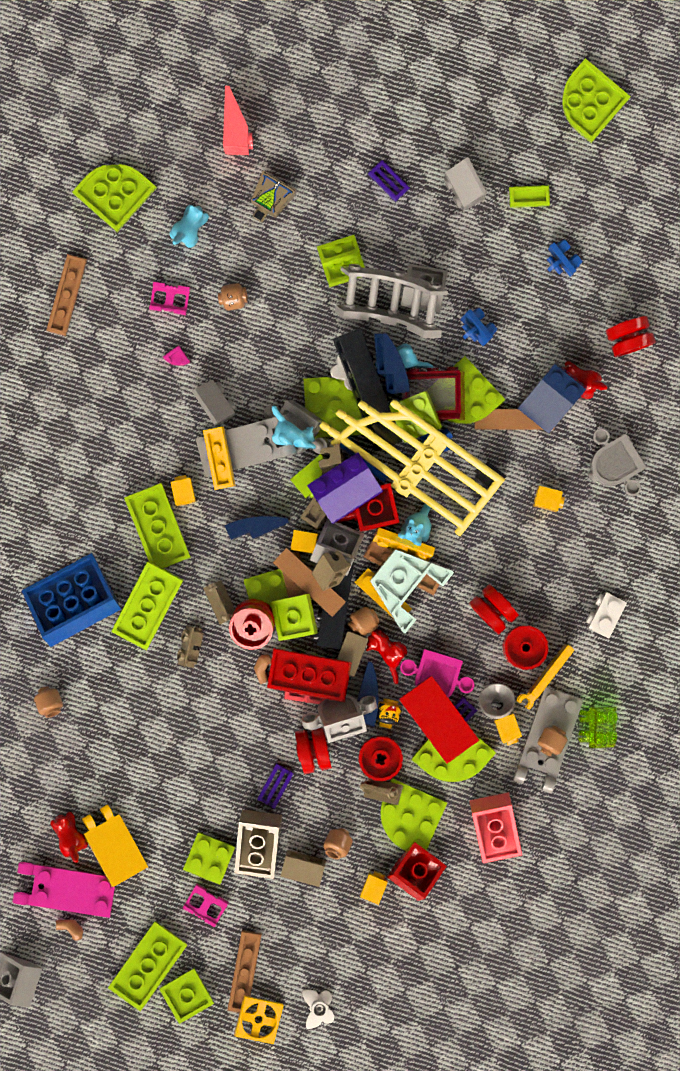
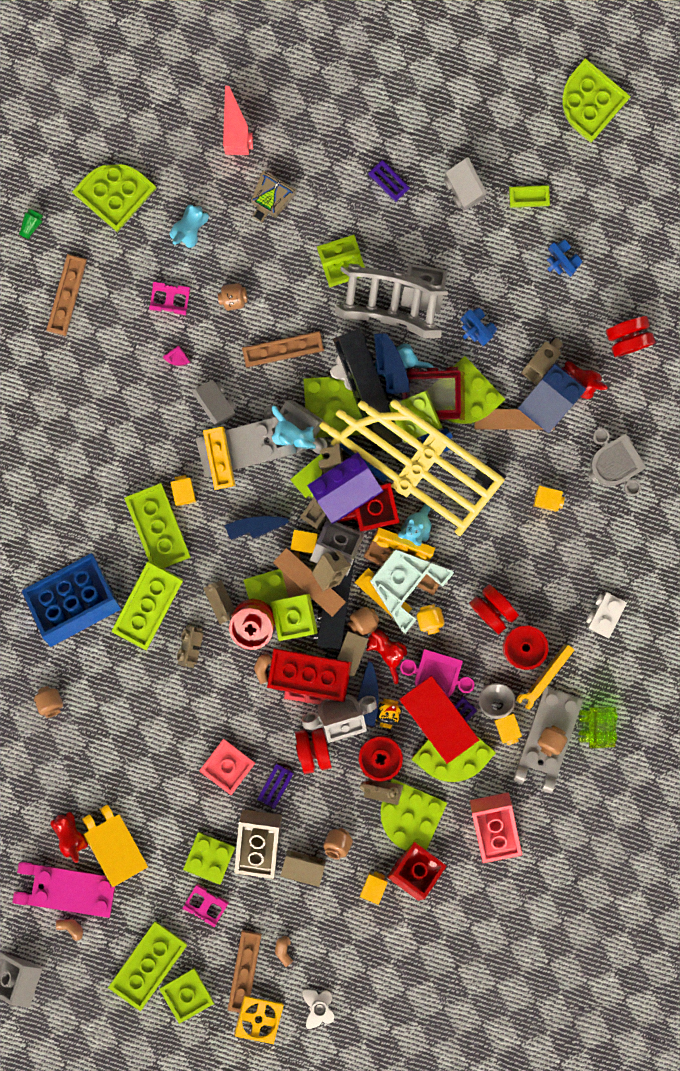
none -> green cone [19,208,43,239]
none -> coral plate [199,739,255,795]
none -> medium nougat tile [242,331,324,368]
none -> medium nougat arm [275,936,293,967]
none -> yellow head [416,604,445,635]
none -> dark tan torso [521,337,563,385]

